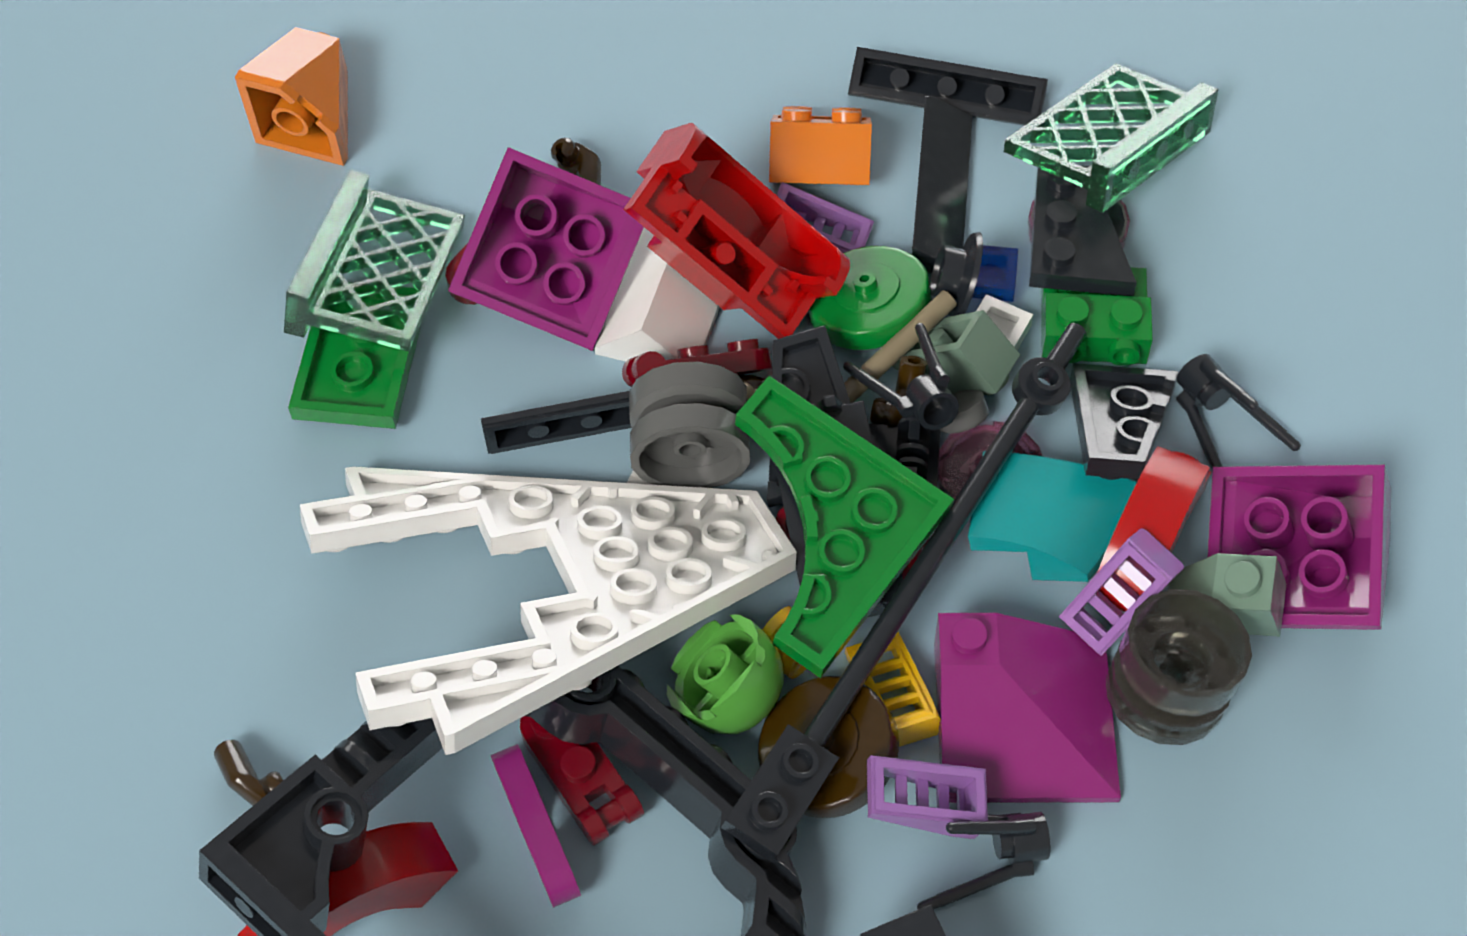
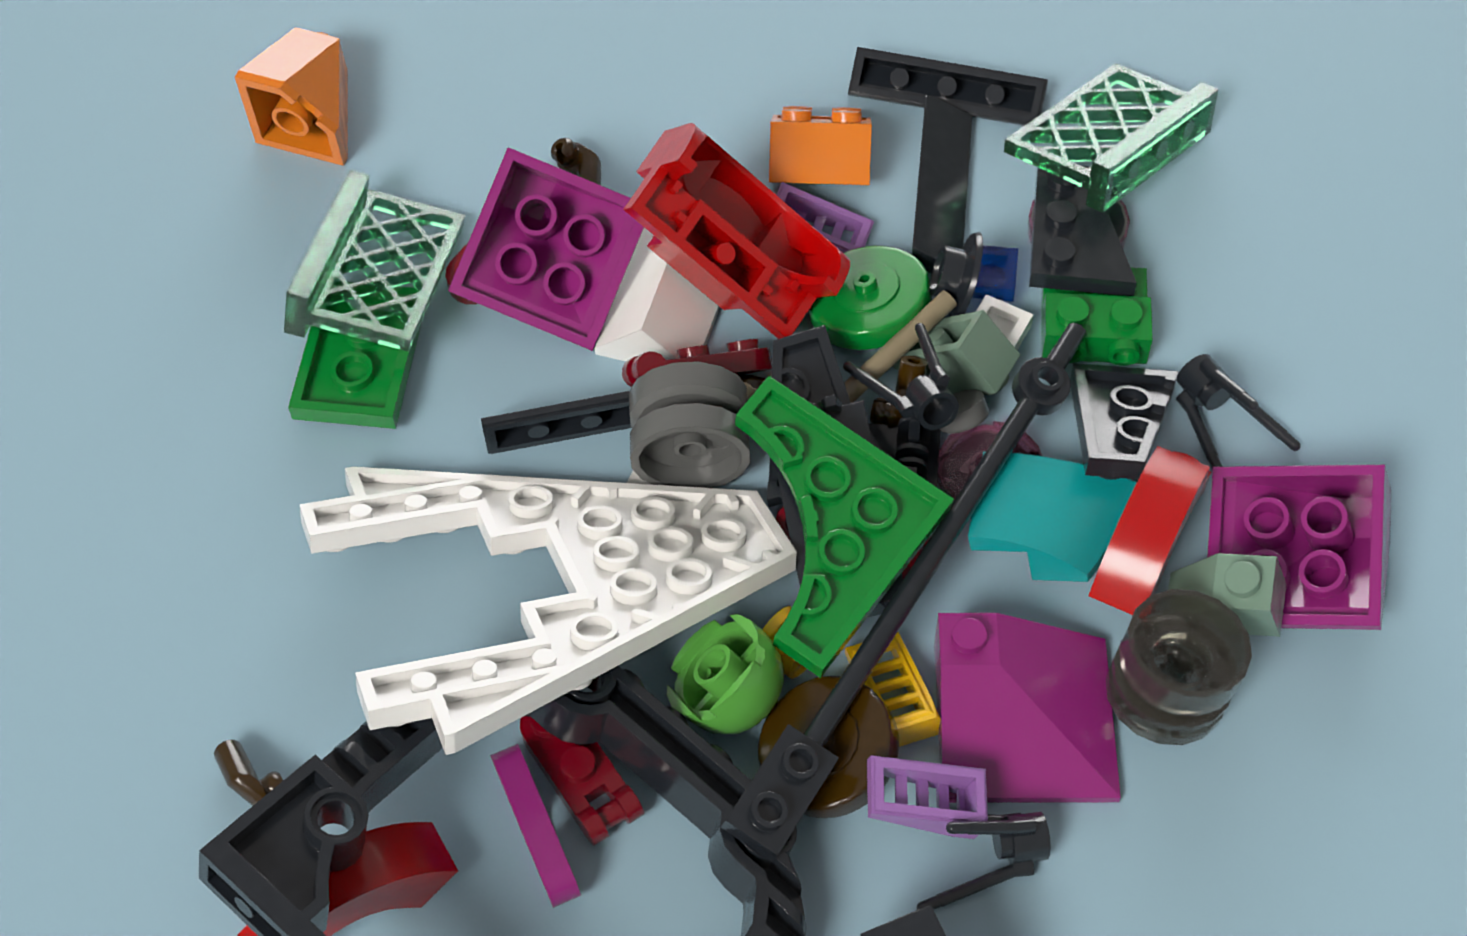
medium lavender slope [1059,528,1184,656] -> none

